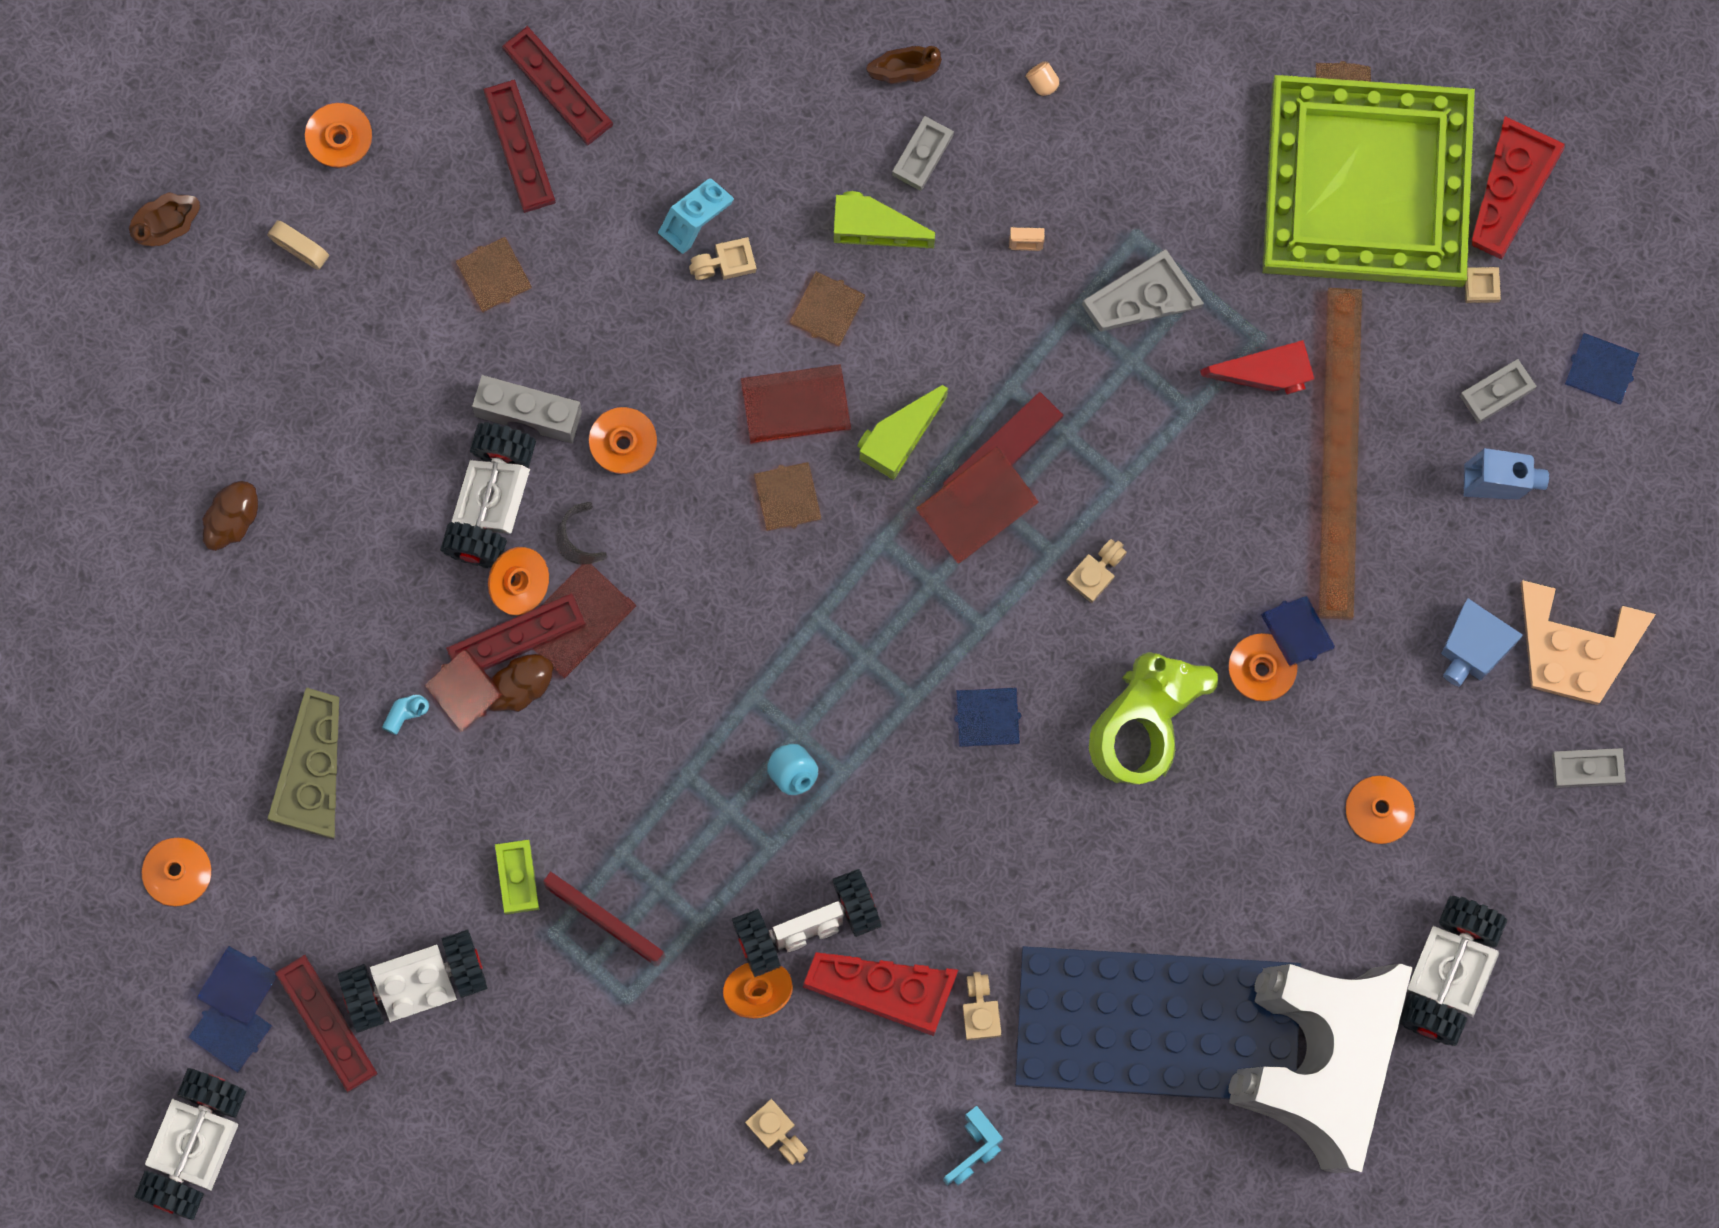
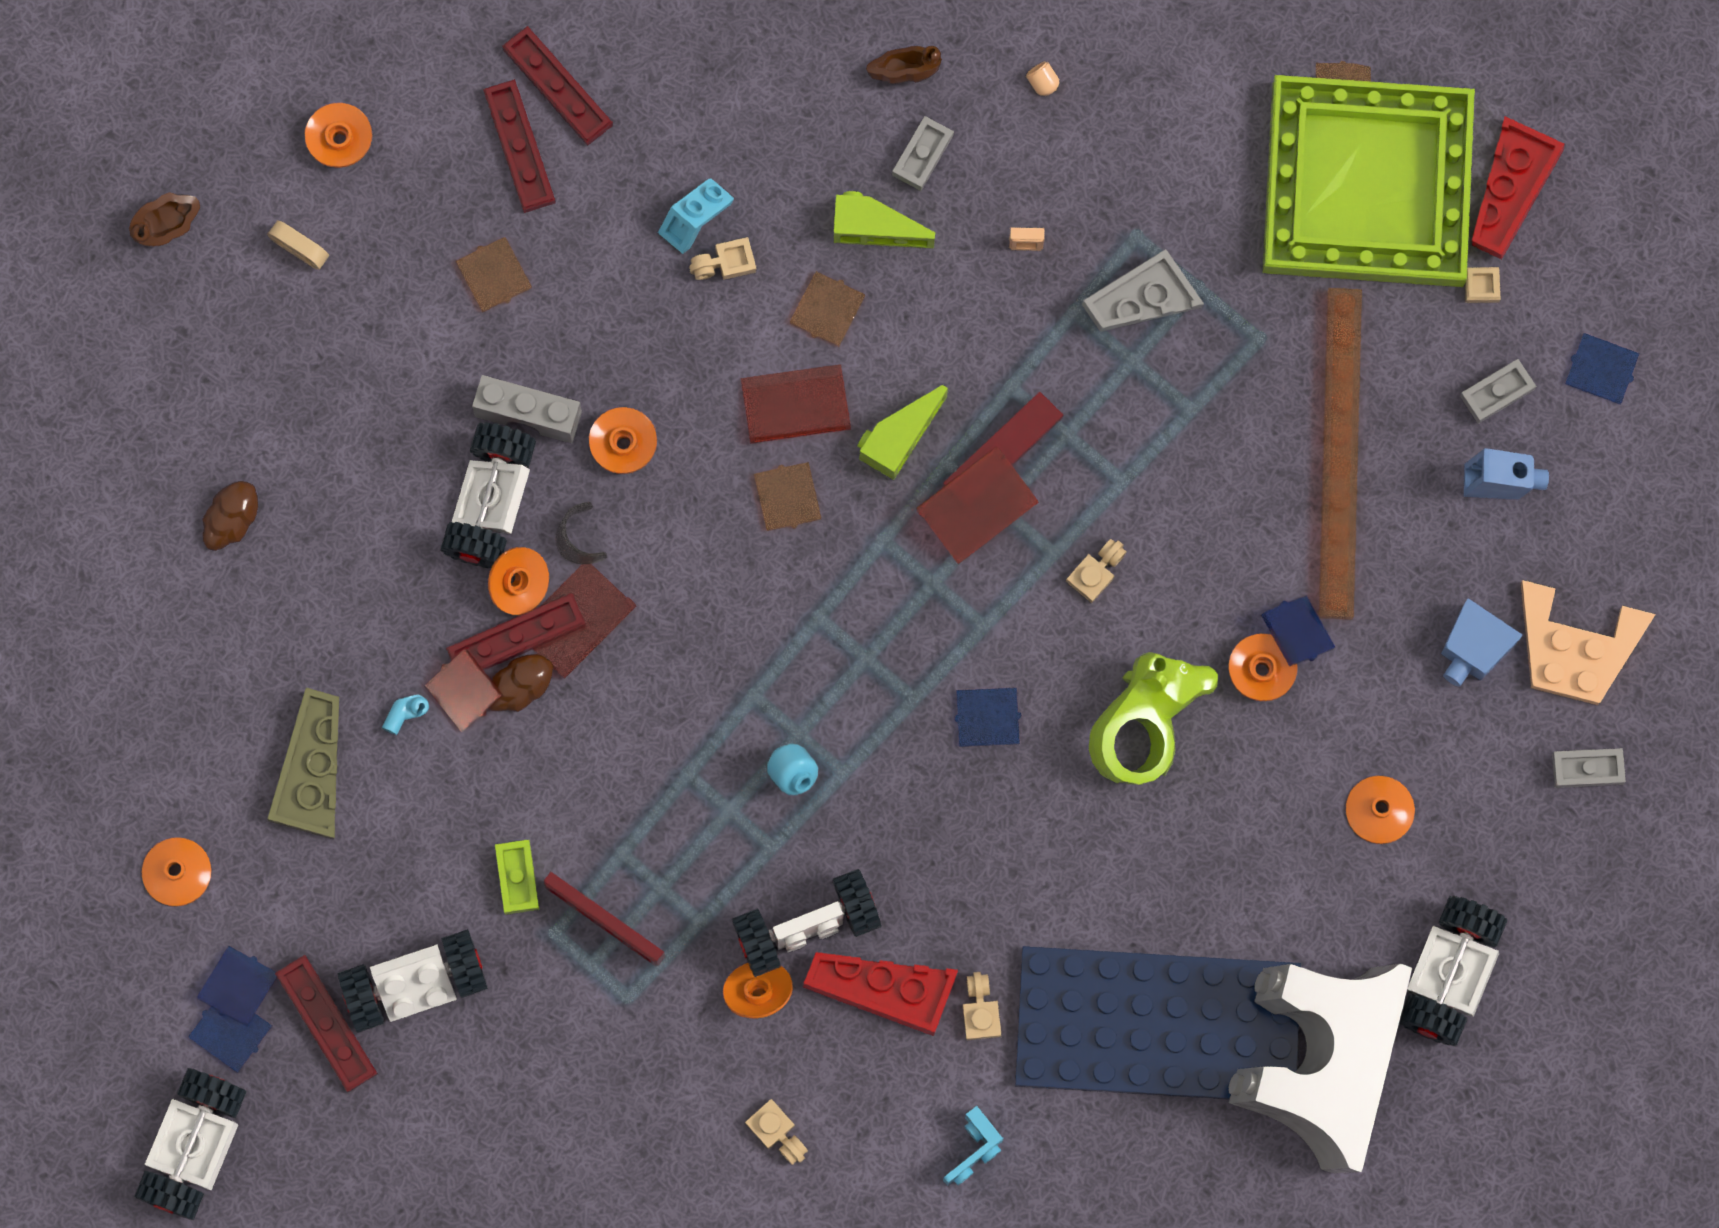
red slope [1200,340,1314,395] -> none

